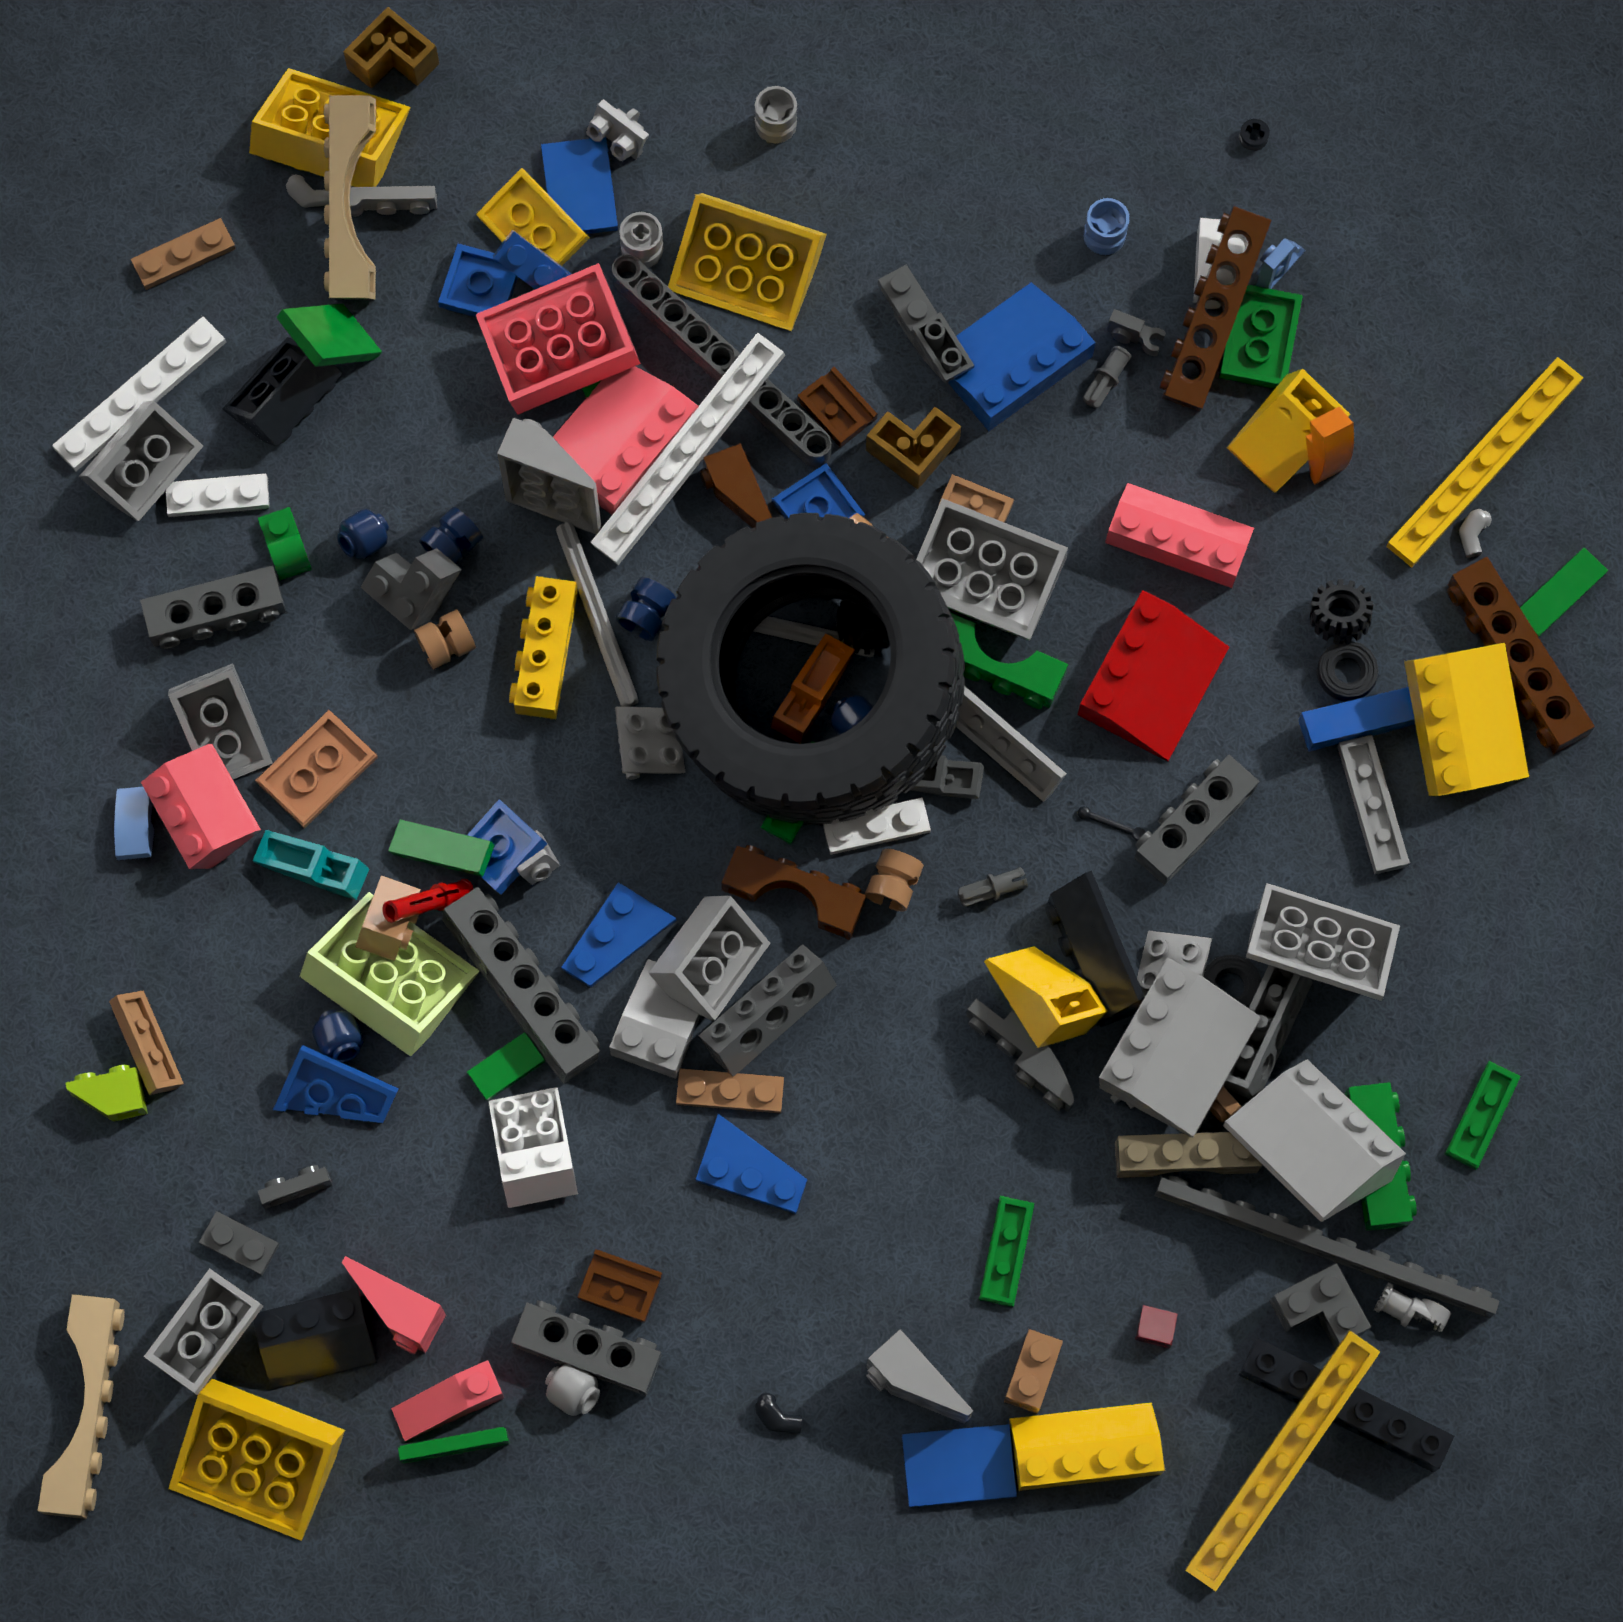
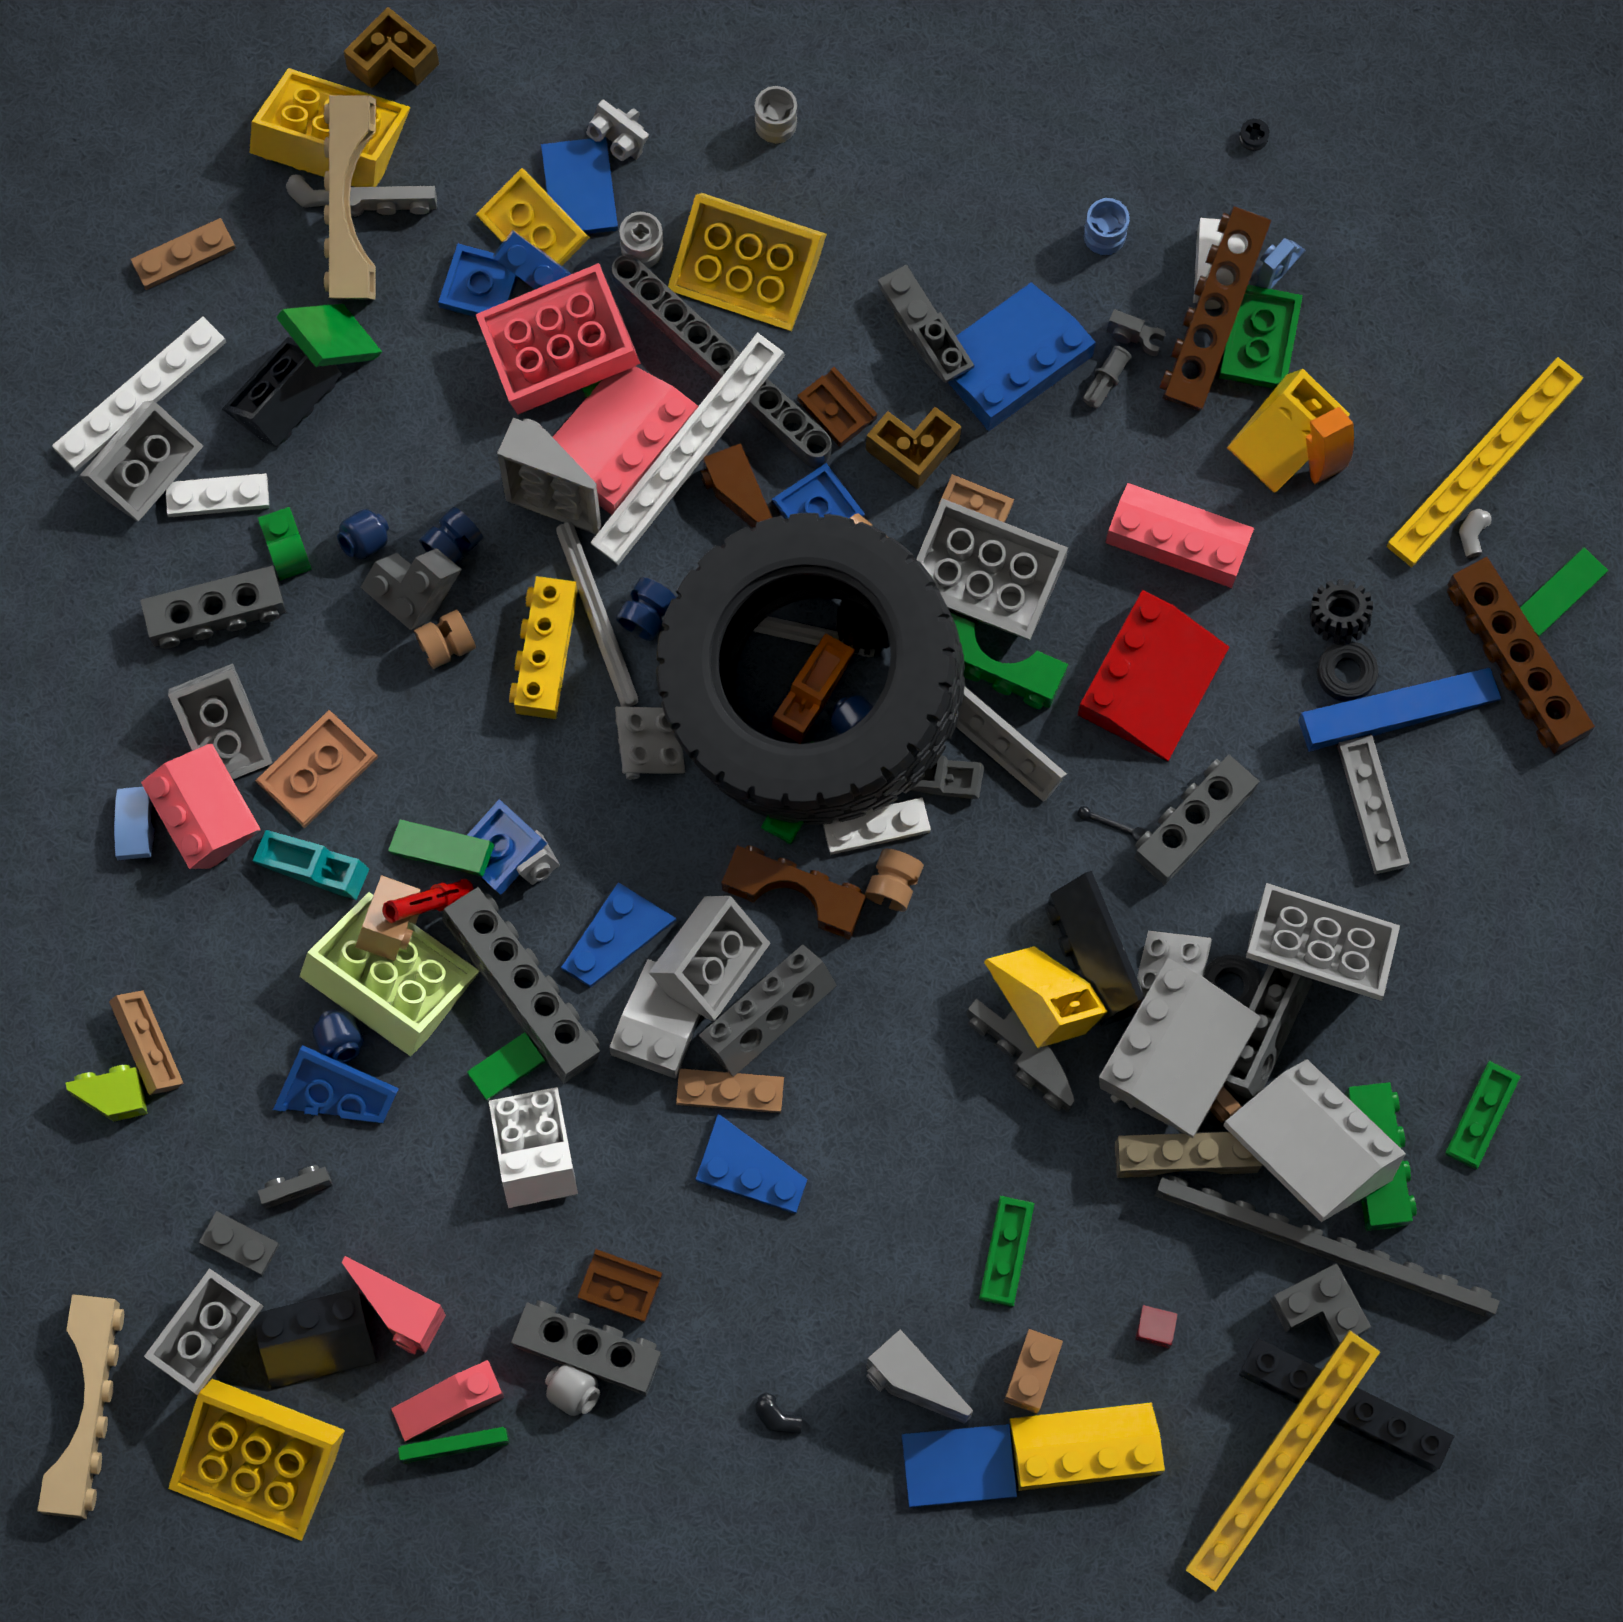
dark grey axle [958,867,1028,907] -> none
light grey connector [1374,1282,1451,1332] -> none
yellow slope [1404,643,1529,796] -> none

